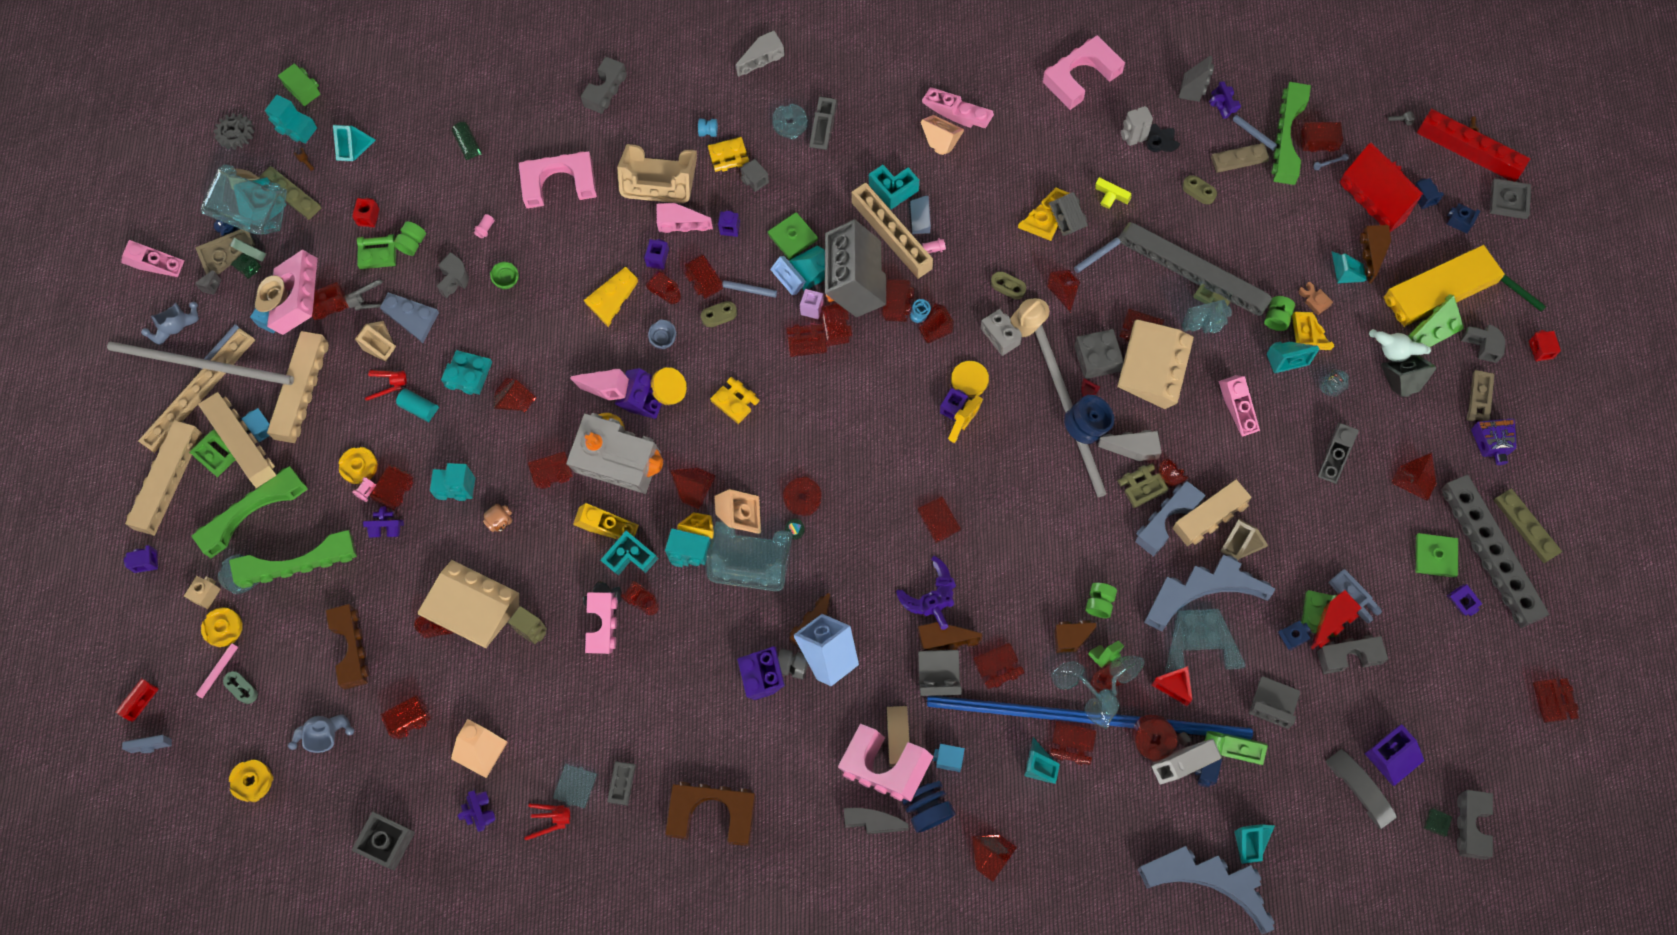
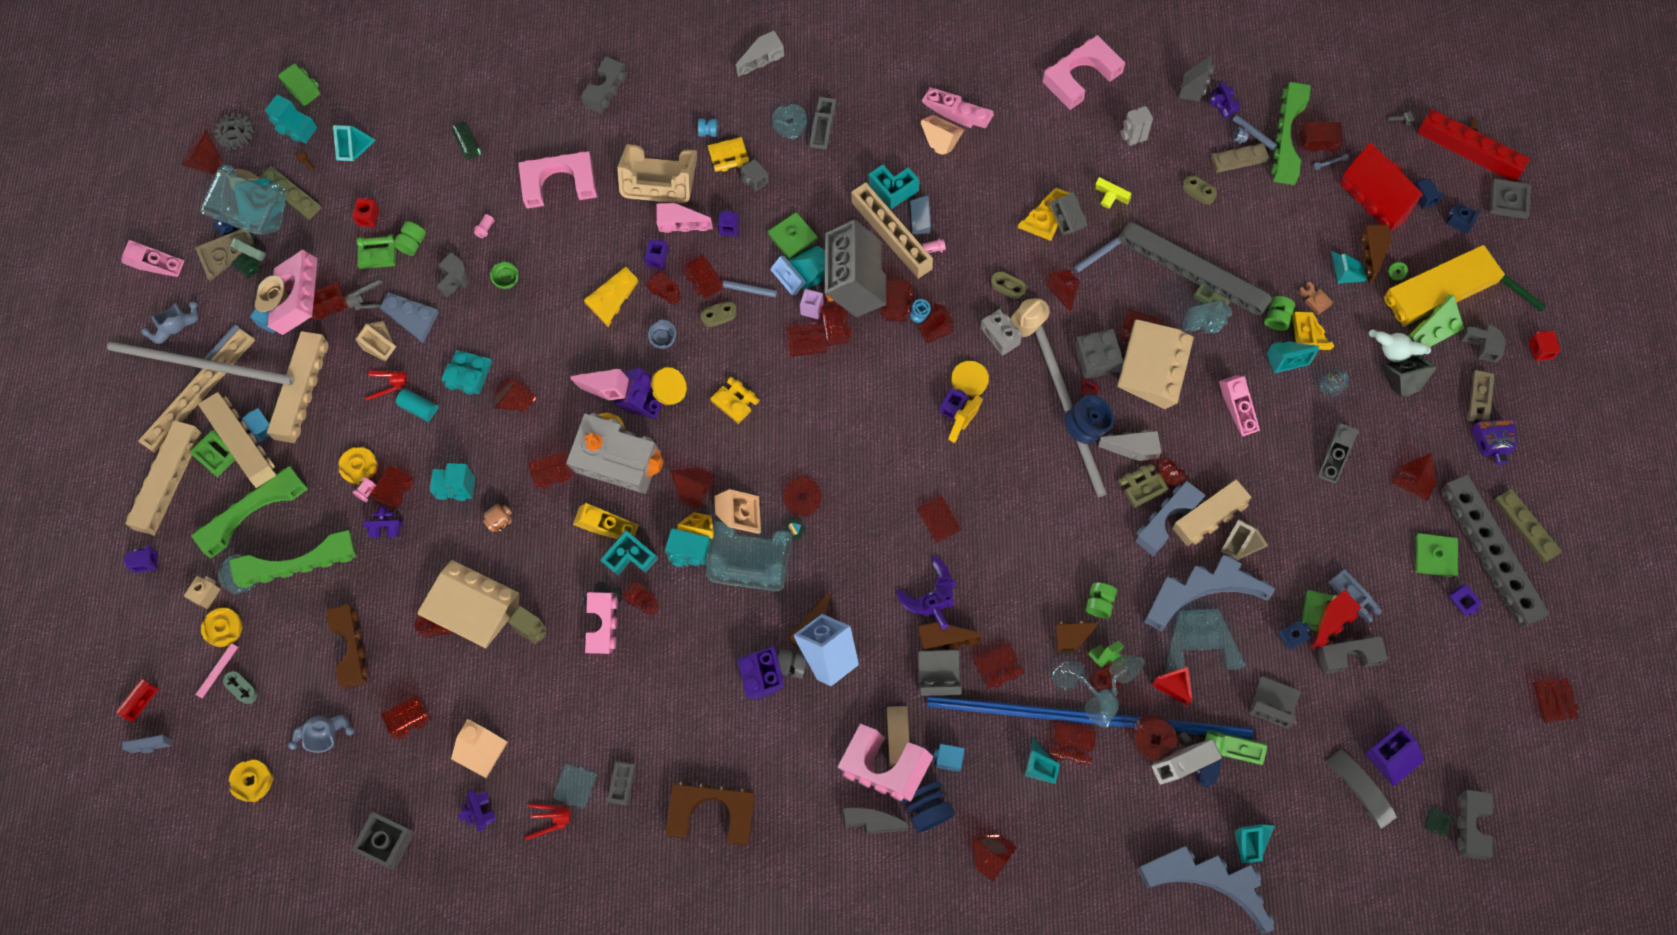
flat silver slope [195,271,221,295] -> none
black plate [1146,124,1180,152] -> none
none -> clear red slope [182,130,222,174]
none -> sand blue plate [1233,127,1249,144]
none -> bright green tile [1388,262,1408,281]

